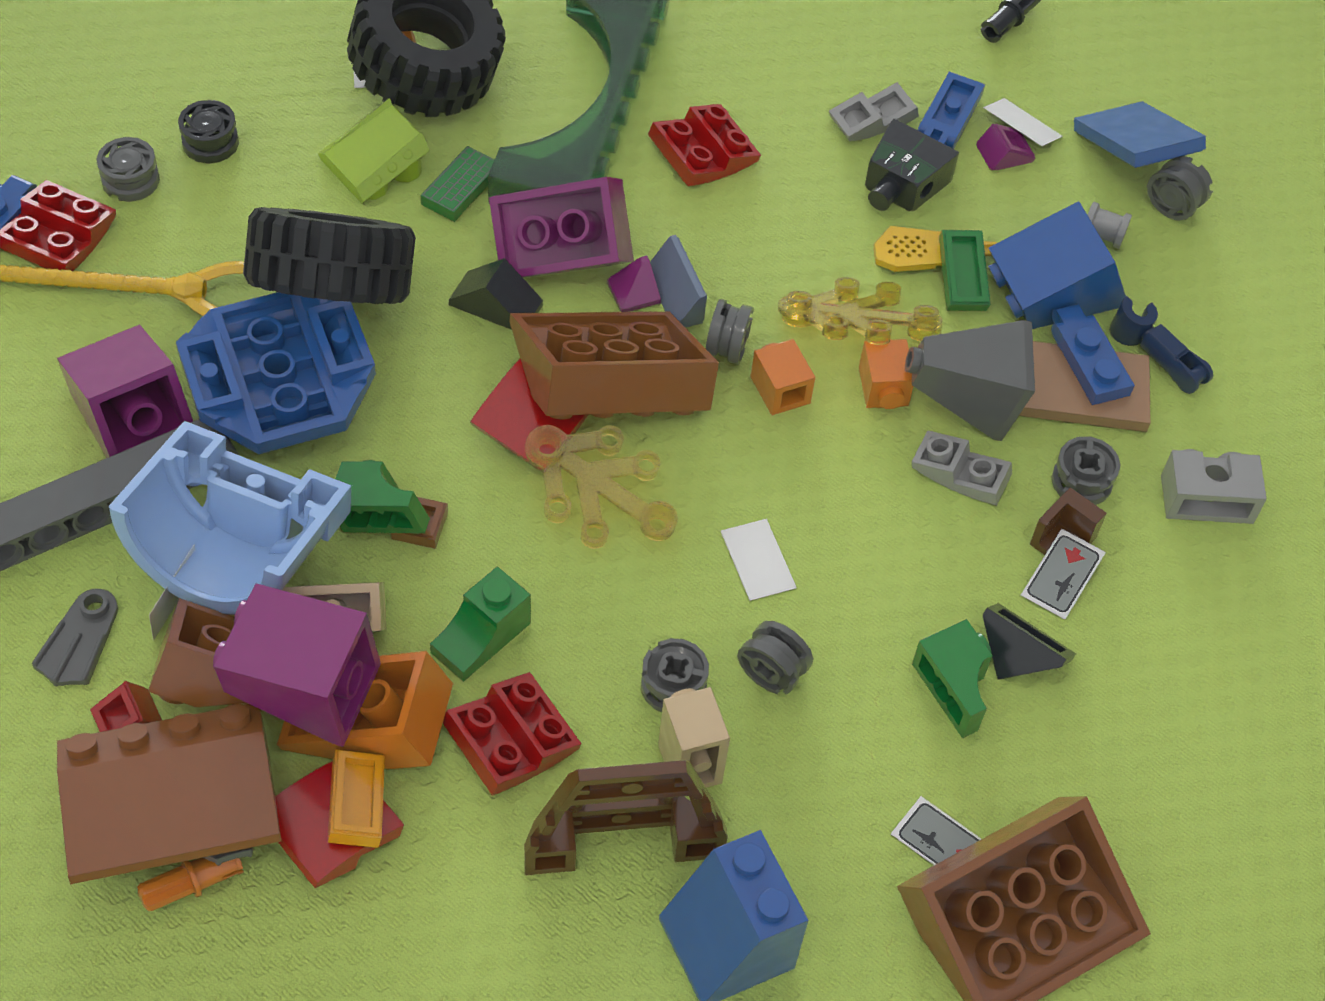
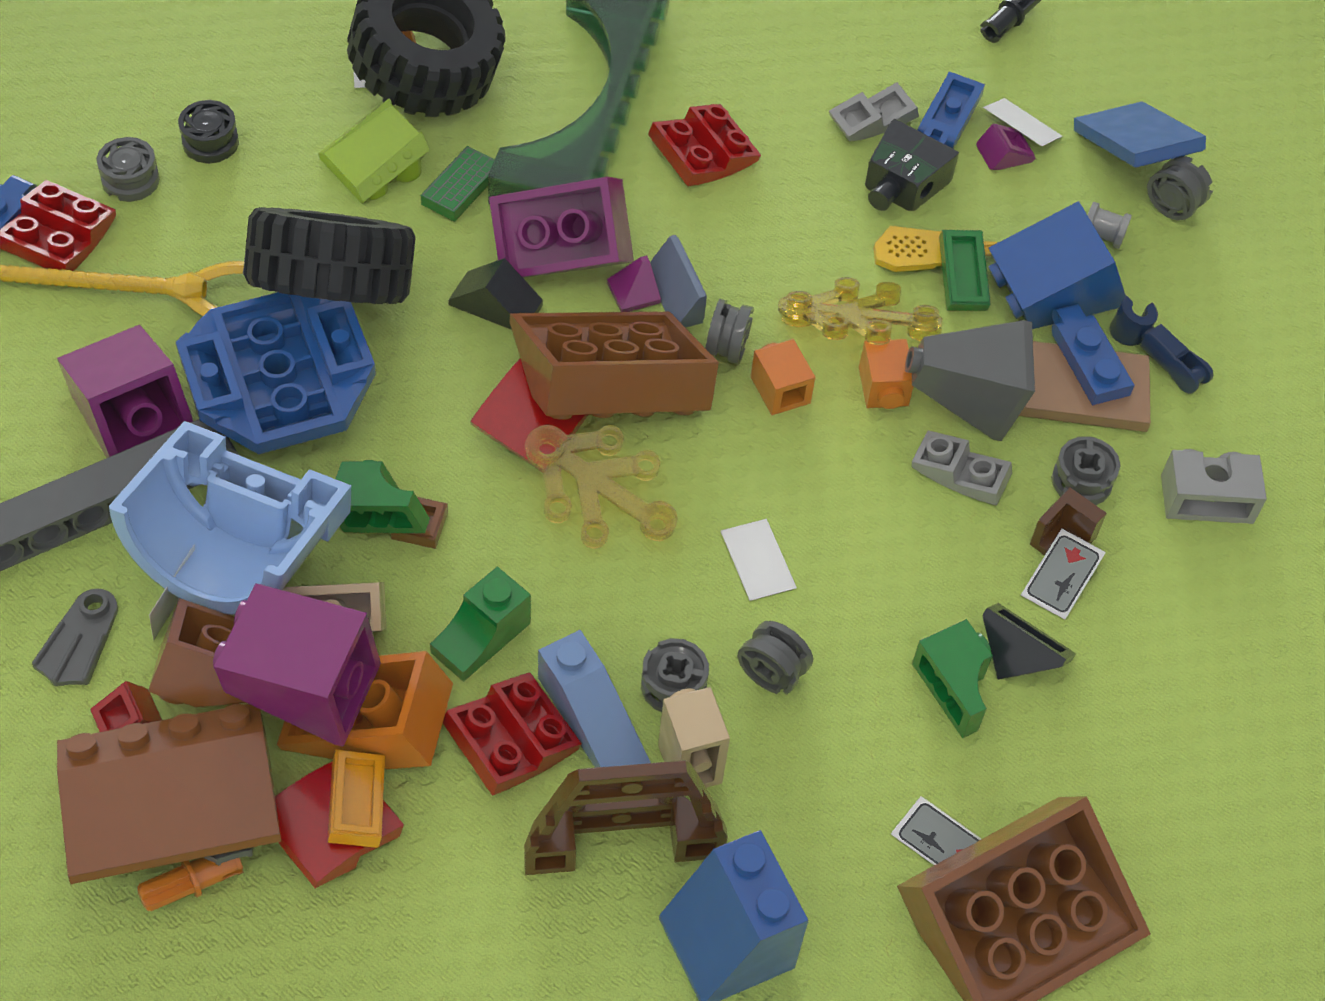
none -> medium blue slope [538,630,651,768]

